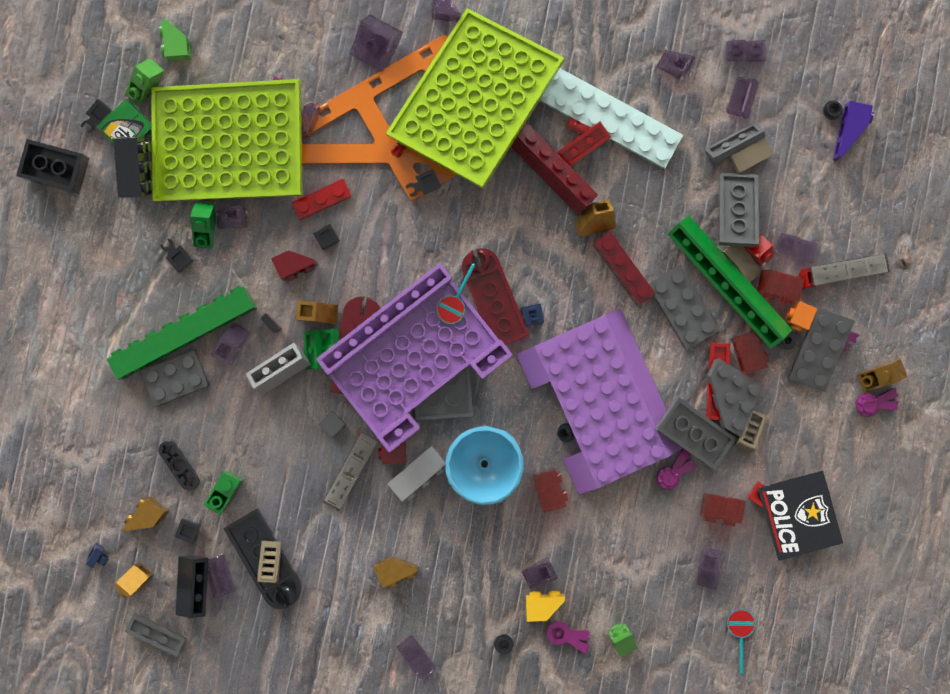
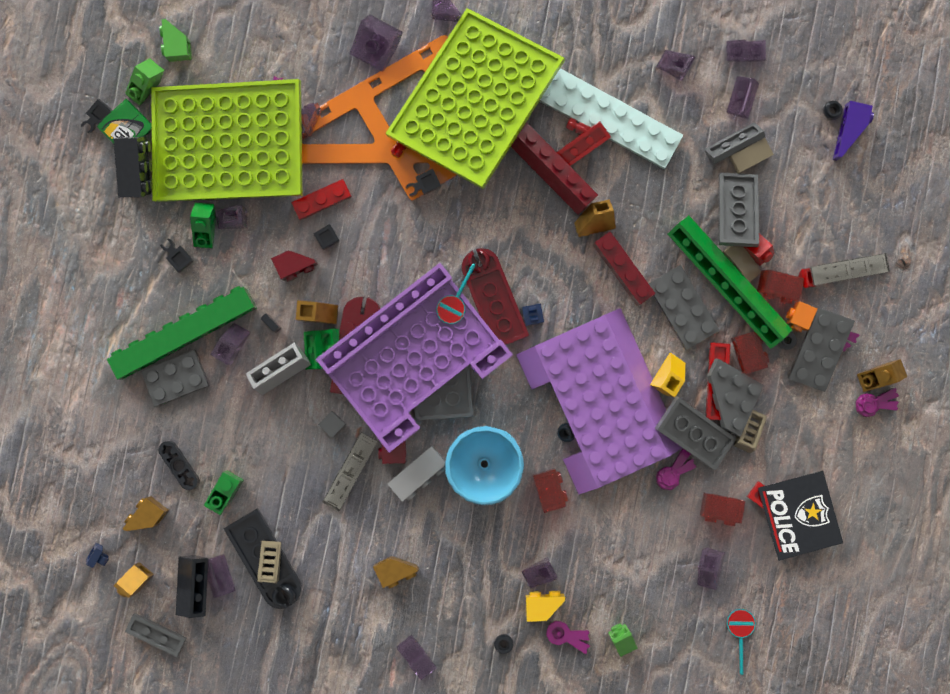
black brick [16,139,89,194] -> none
black plate [175,518,201,544] -> none
clear purple slope [775,232,819,263] -> none
none -> yellow slope [650,353,686,398]

